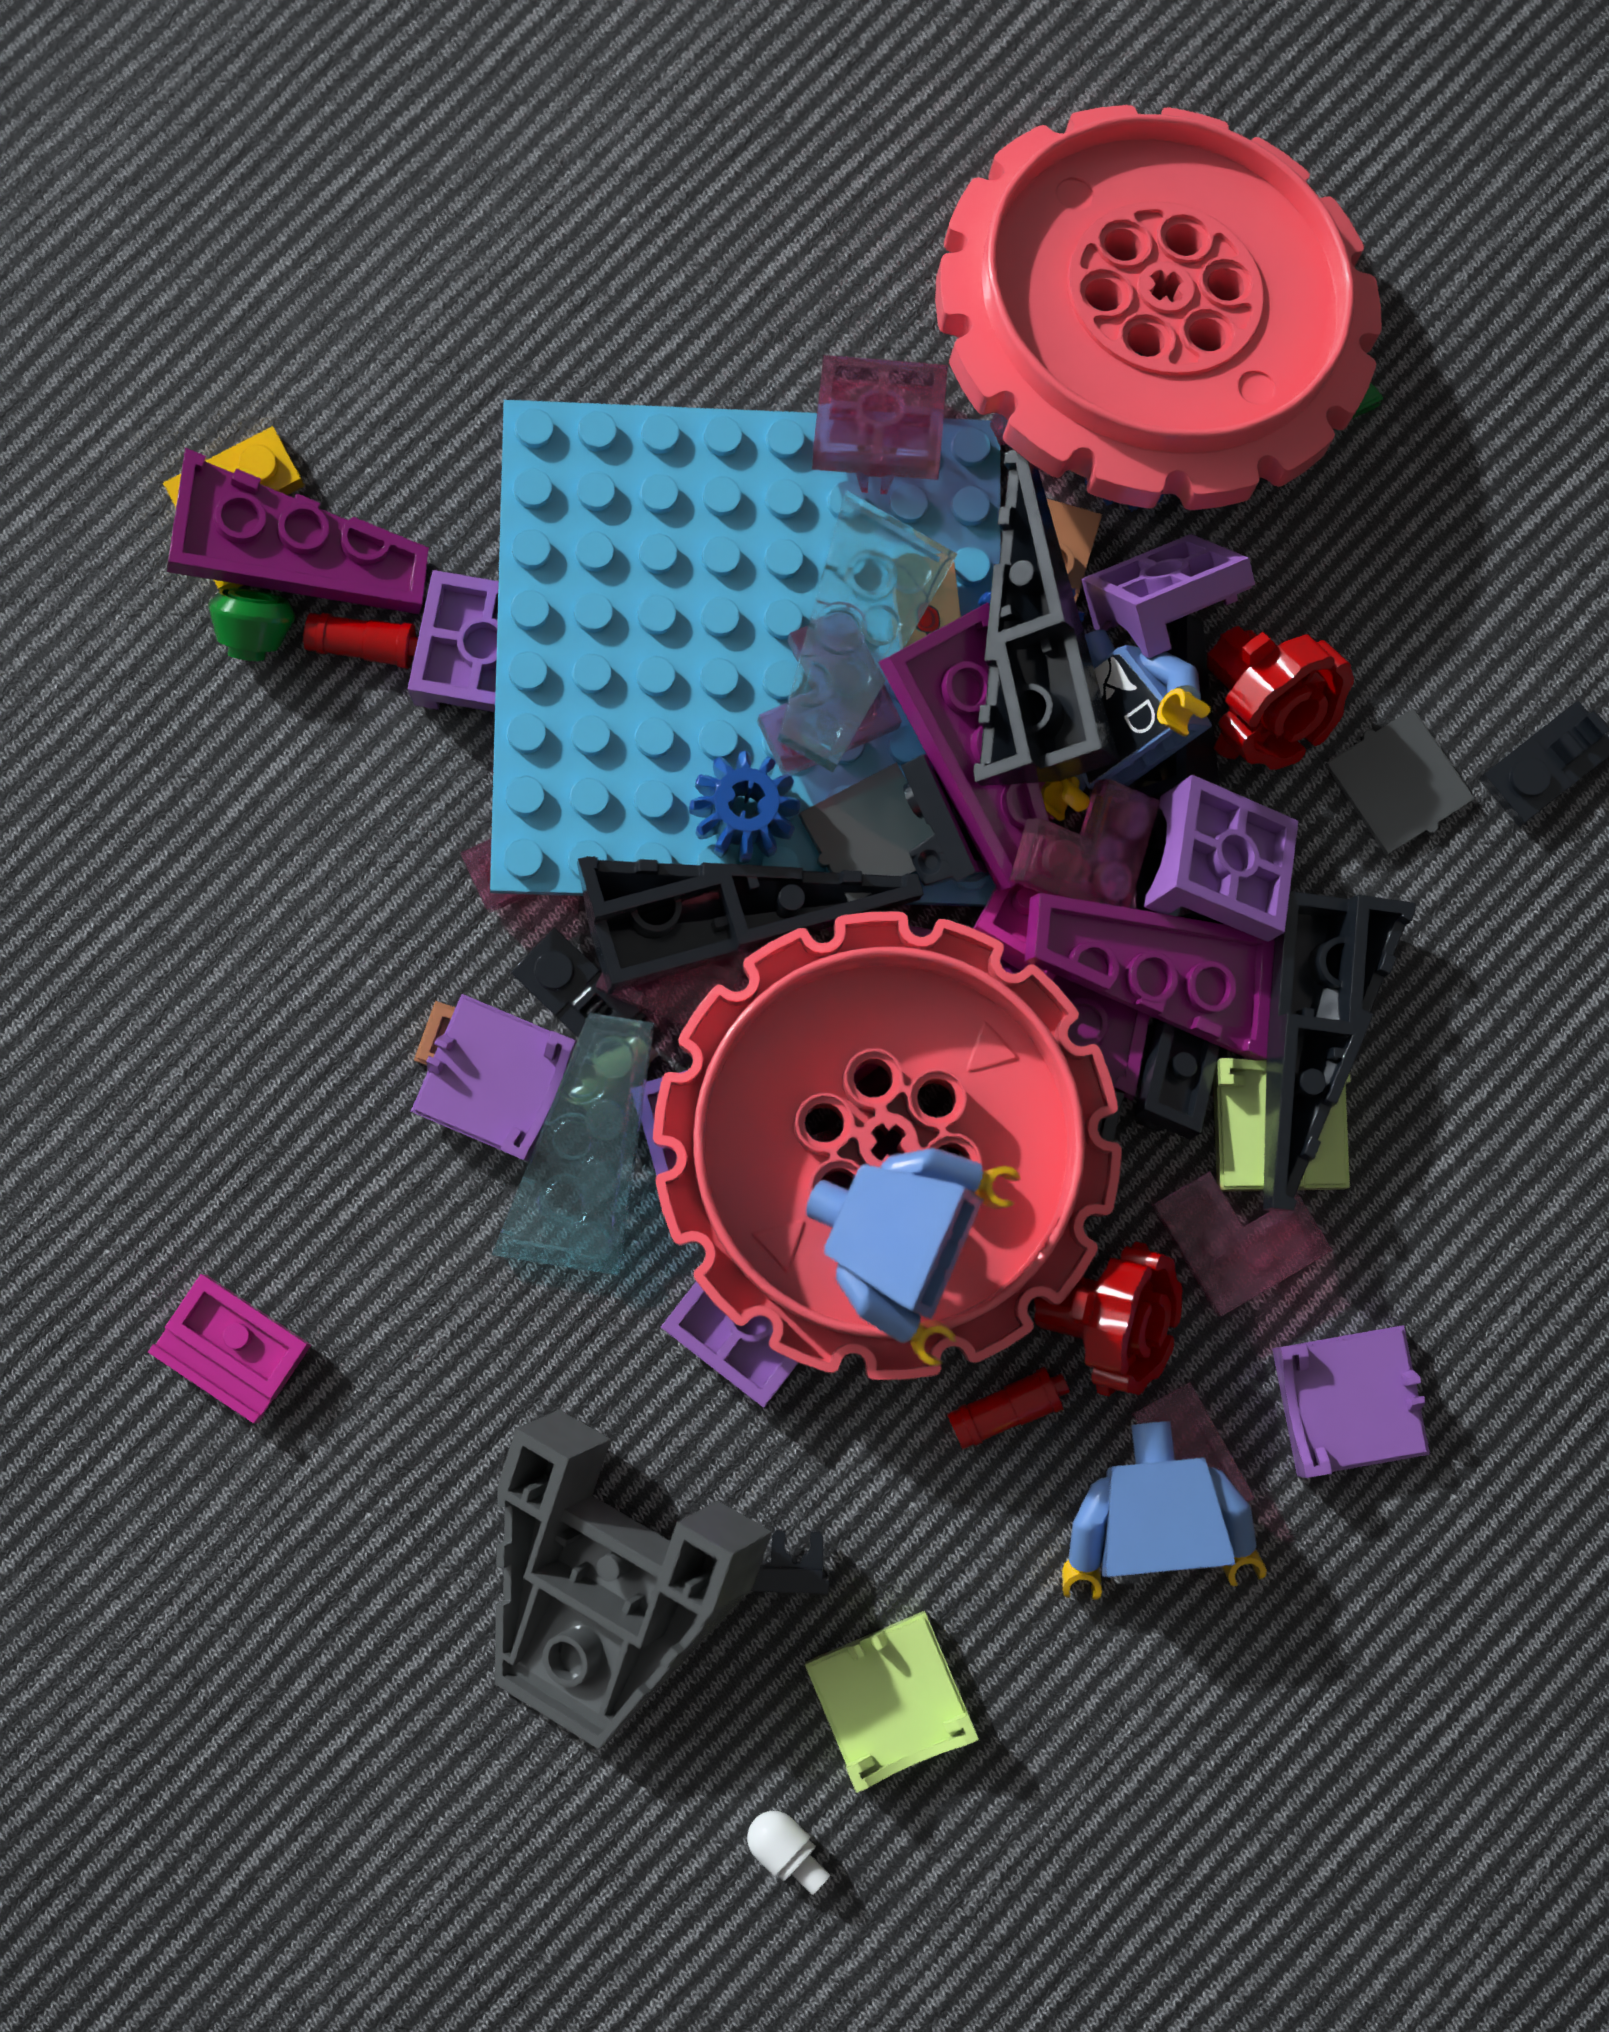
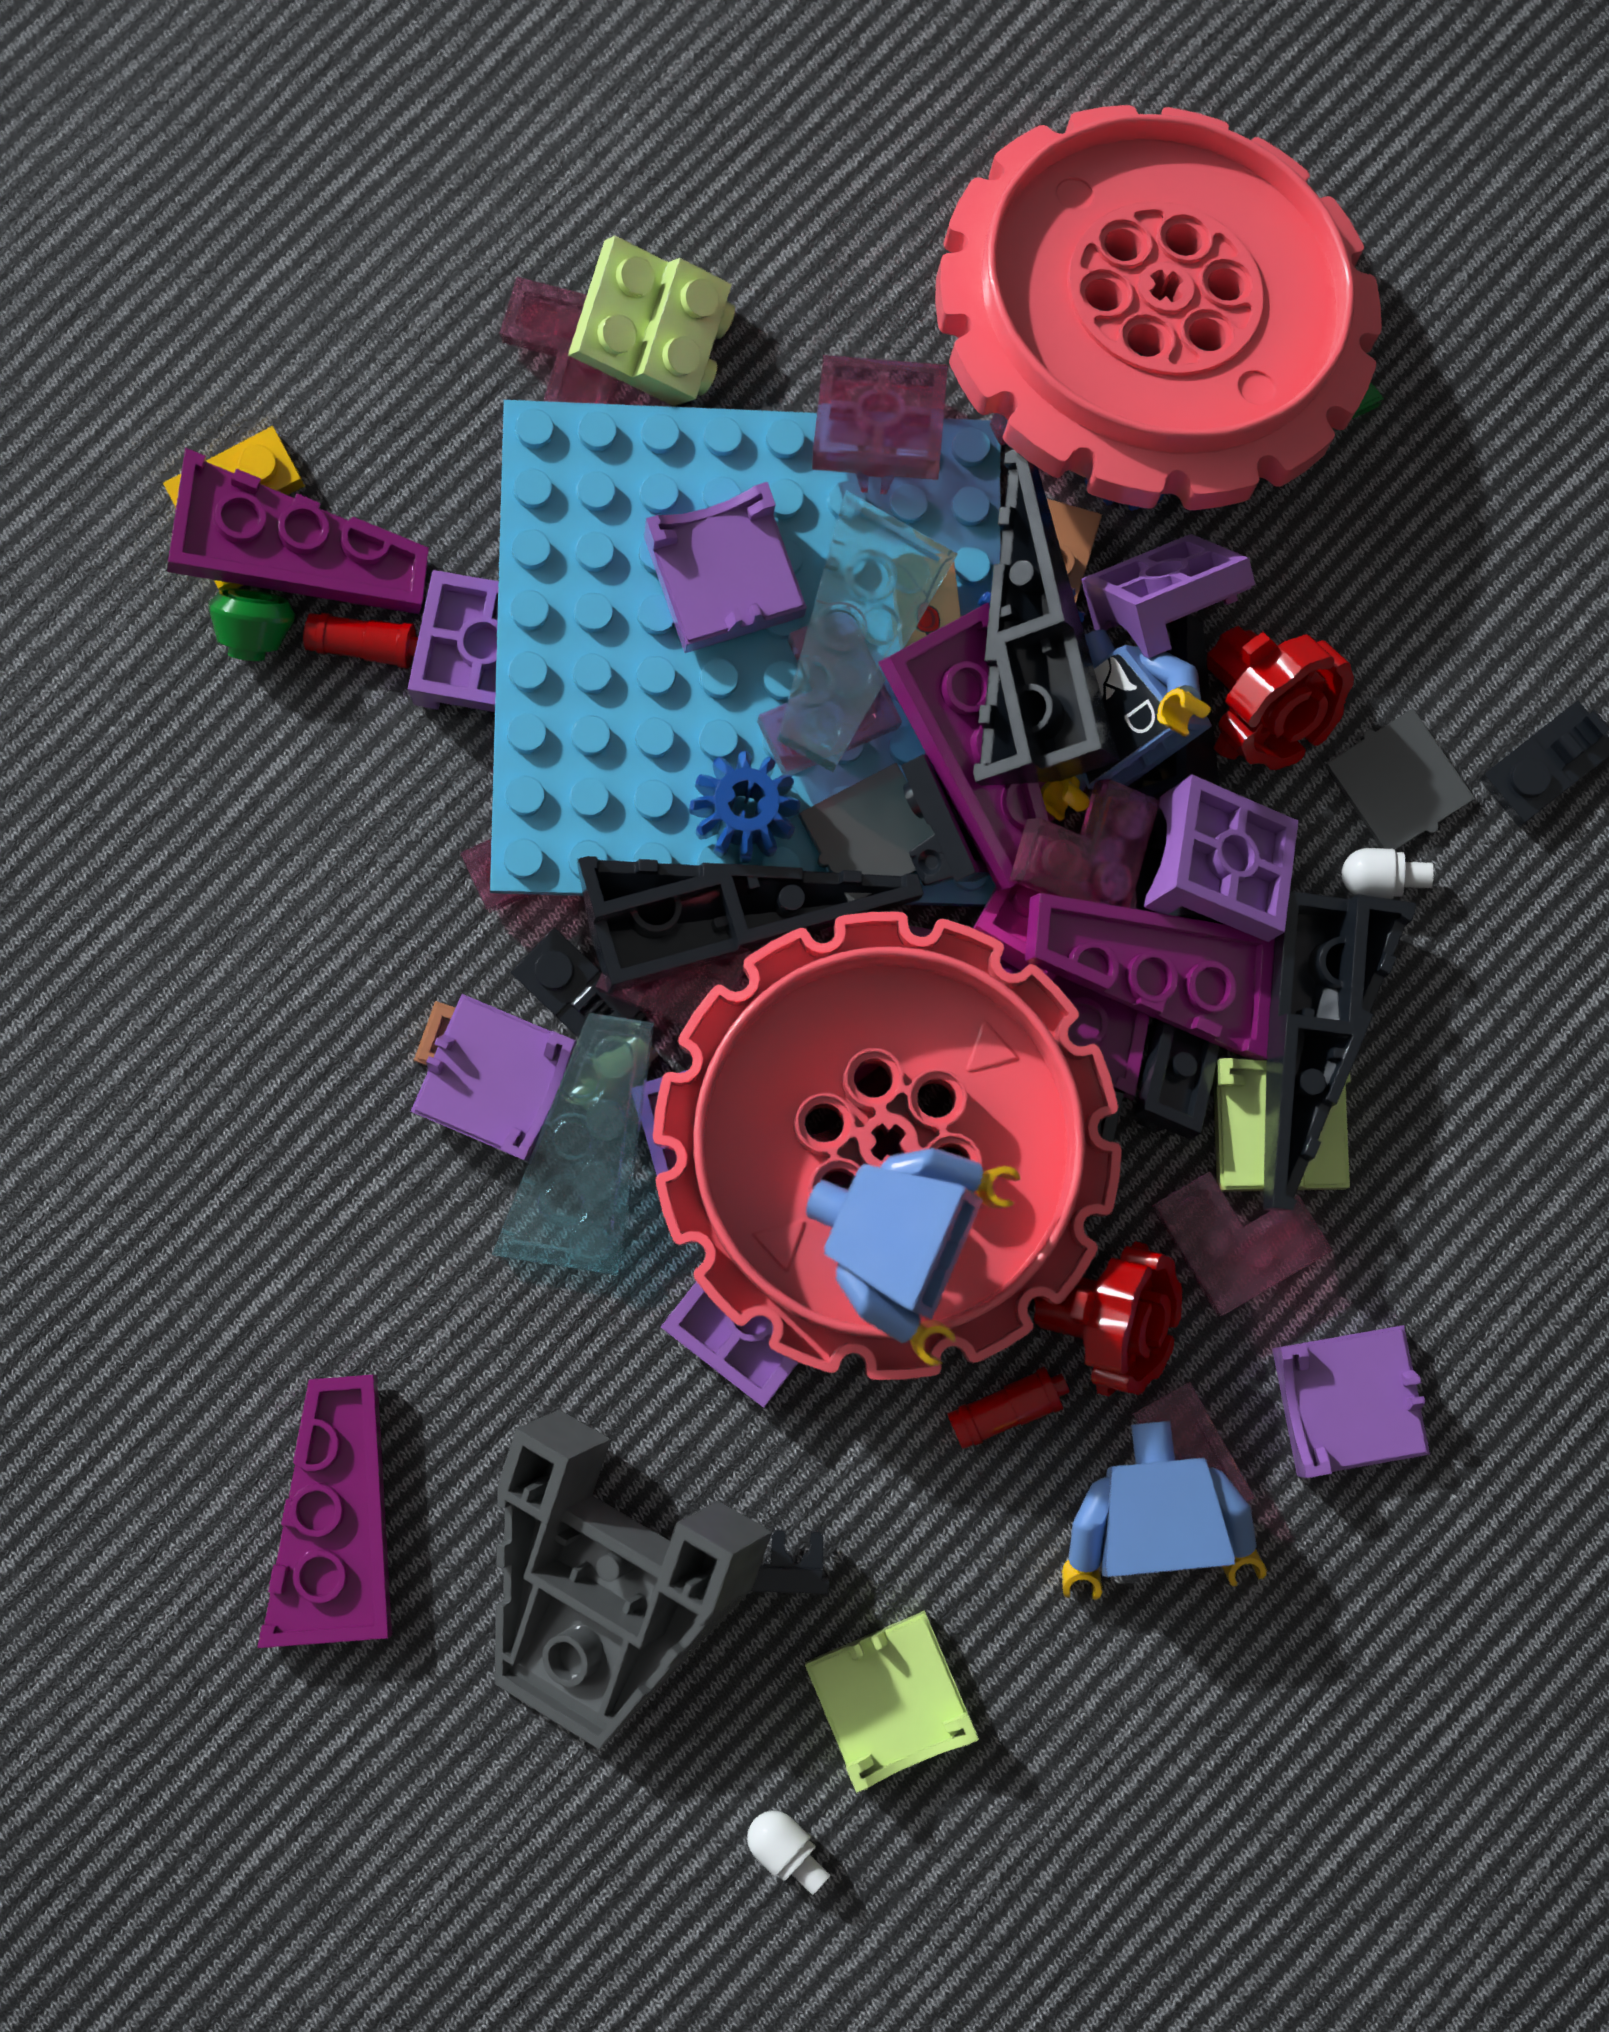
dark pink plate [148,1274,311,1424] -> none
none -> magenta wing [257,1375,392,1648]
none -> clear pink plate [500,277,618,404]
none -> yellowish green plate [568,236,735,406]
none -> medium lavender piece [644,482,807,653]
none -> white cylinder [1342,848,1433,899]

